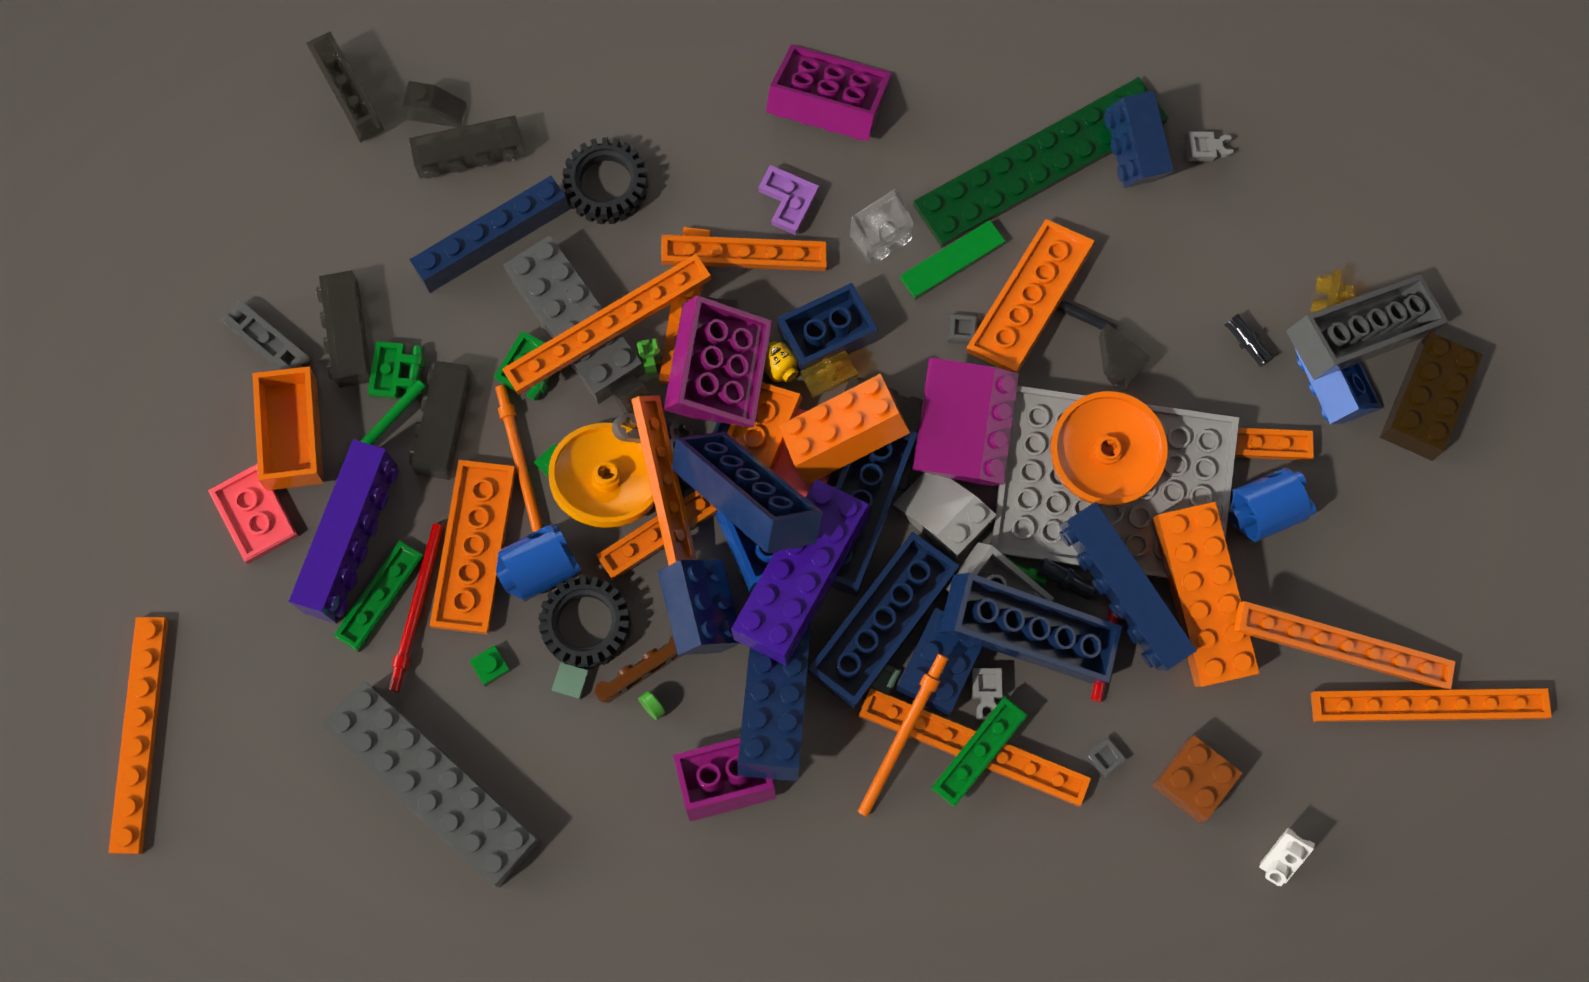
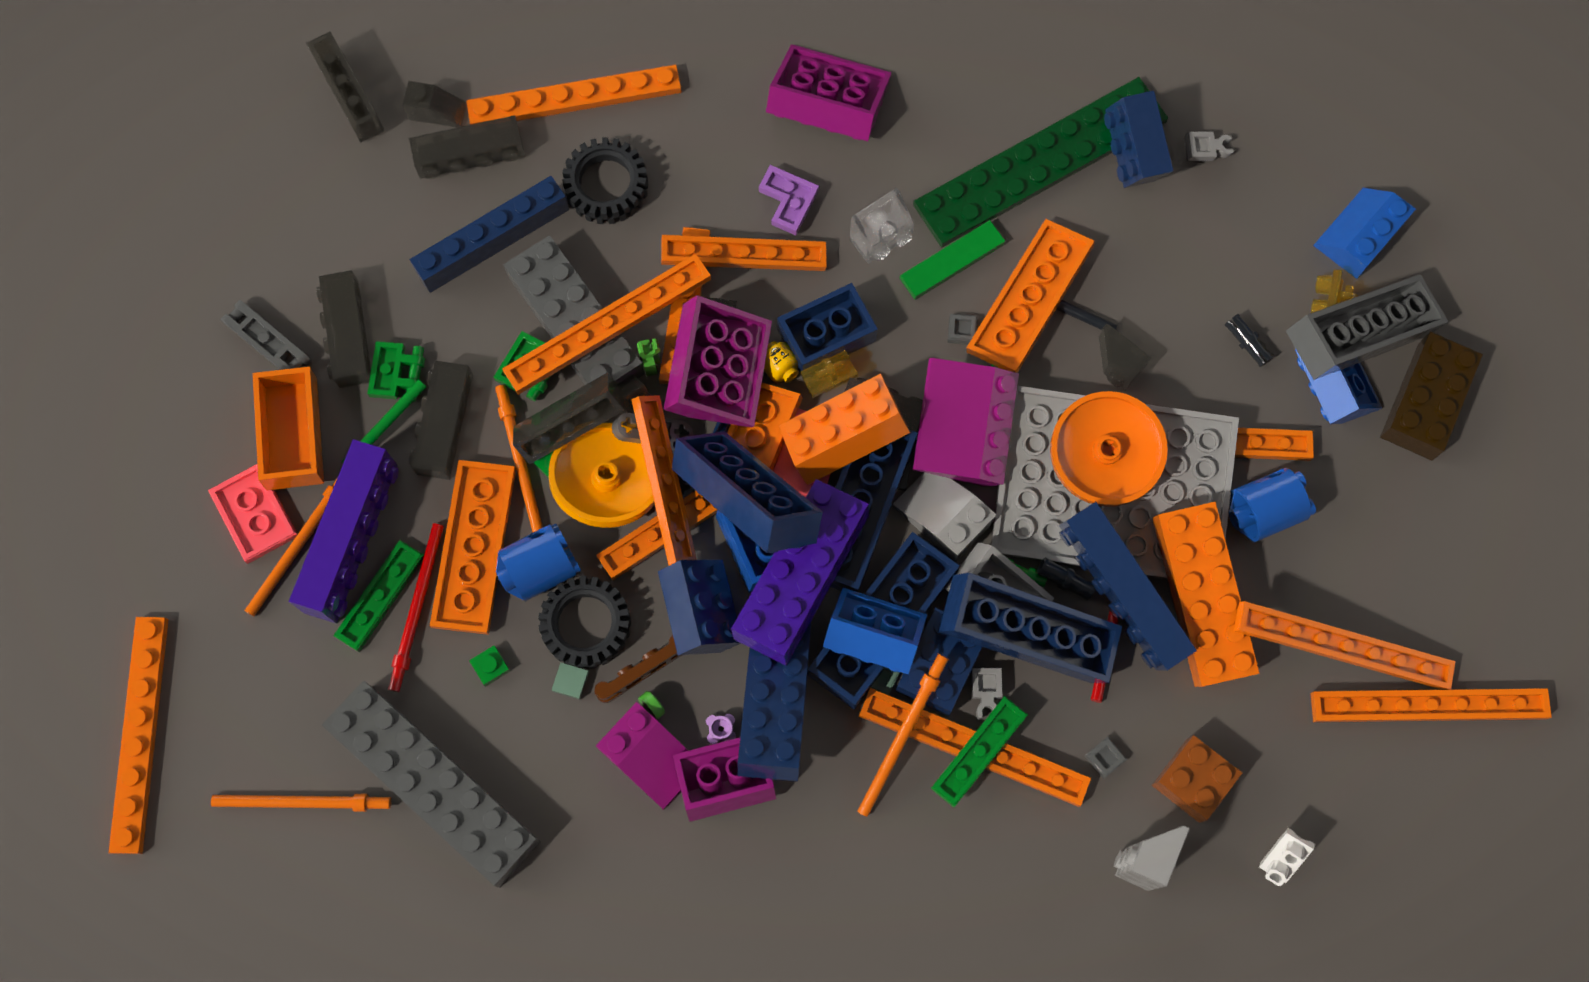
none -> orange bar [211,794,392,812]
none -> orange bar [244,479,337,617]
none -> orange plate [466,65,681,129]
none -> clear smoke brick [513,372,625,465]
none -> magenta slope [596,702,688,810]
none -> lavender plate [706,714,736,744]
none -> blue slope [823,588,927,675]
none -> light grey slope [1114,826,1189,891]
none -> blue slope [1313,188,1416,279]

